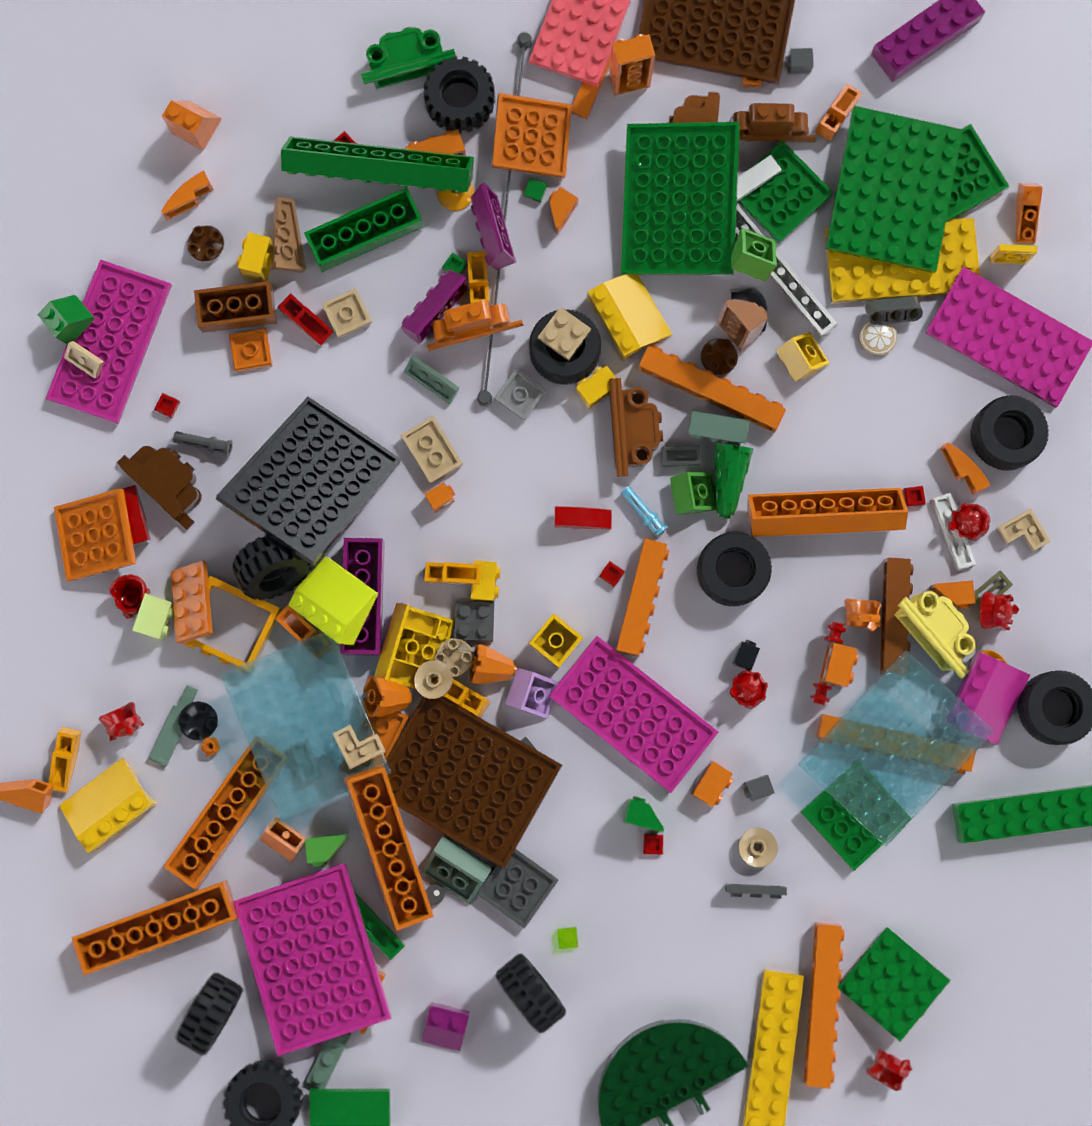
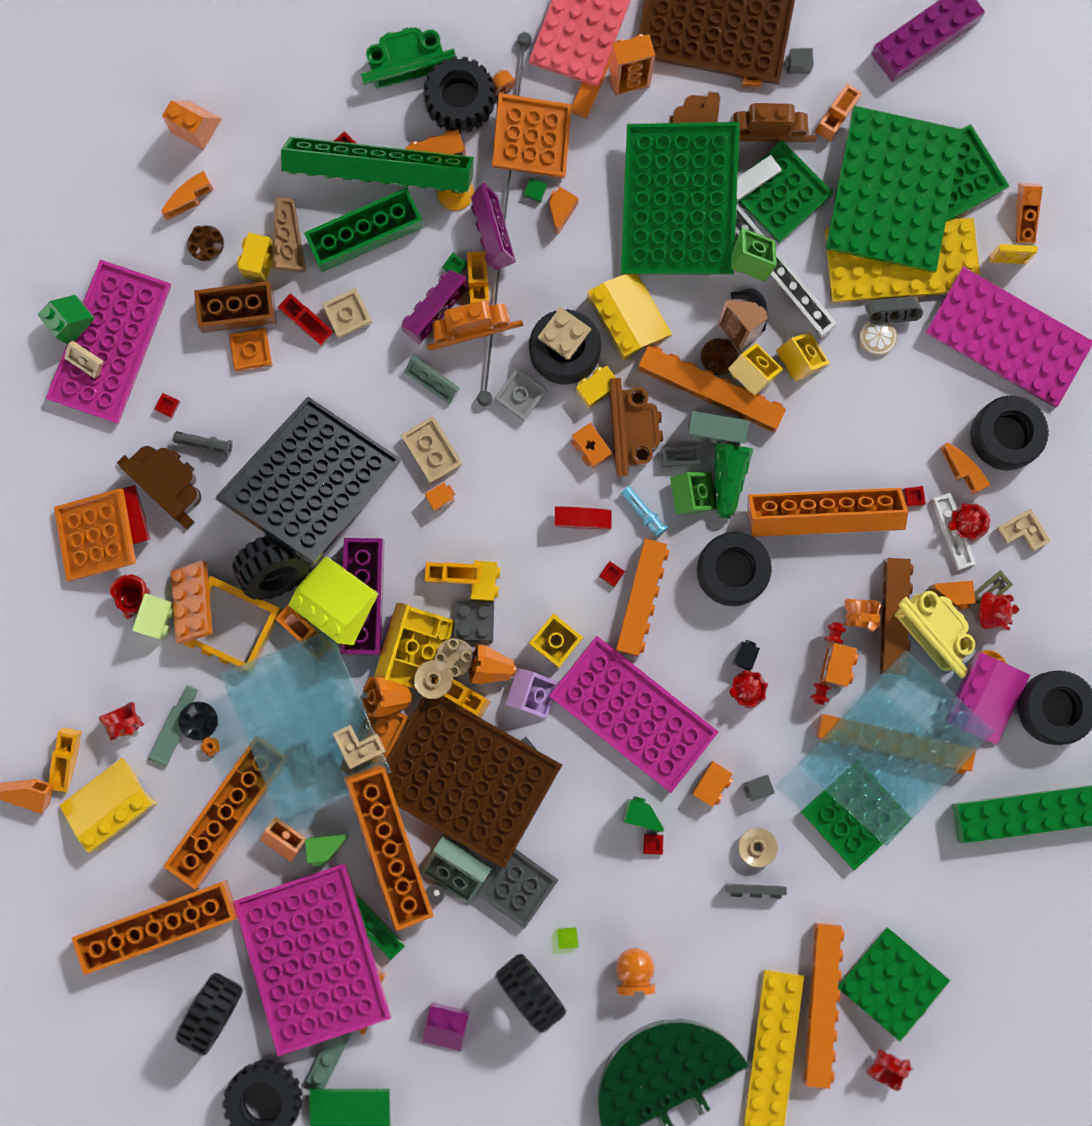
none -> orange piece [492,70,515,96]
none -> orange brick [571,422,612,469]
none -> orange tile [615,948,656,996]
none -> yellow brick [728,343,783,396]

